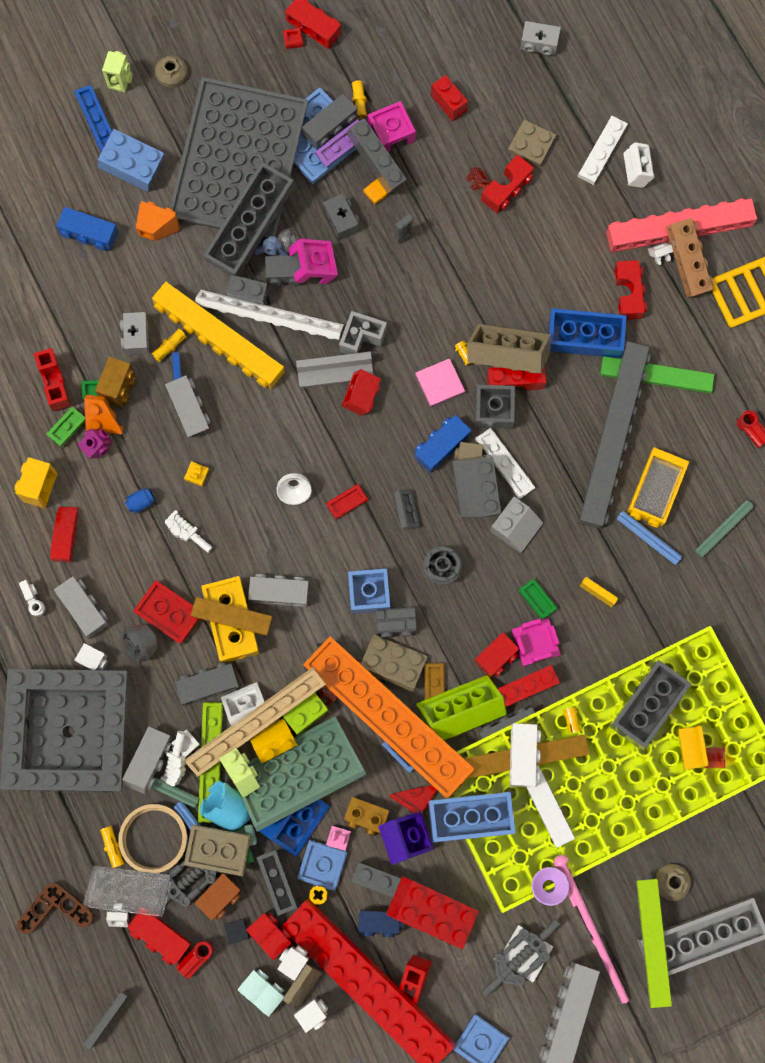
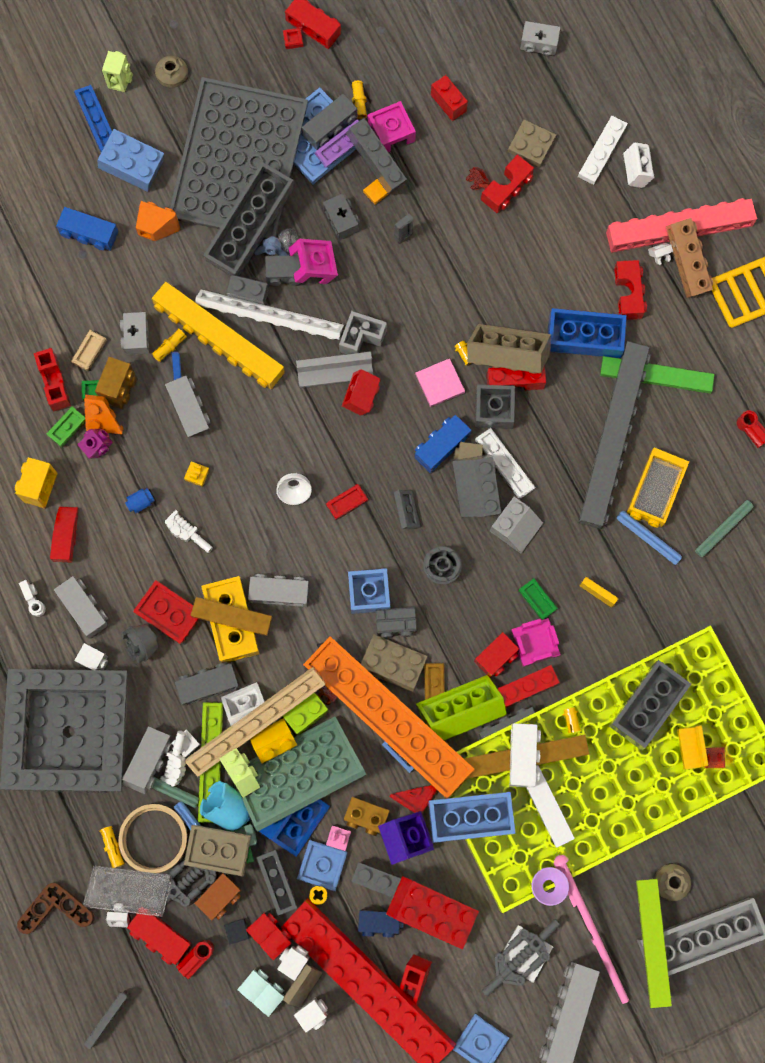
none -> tan tile [71,330,107,372]

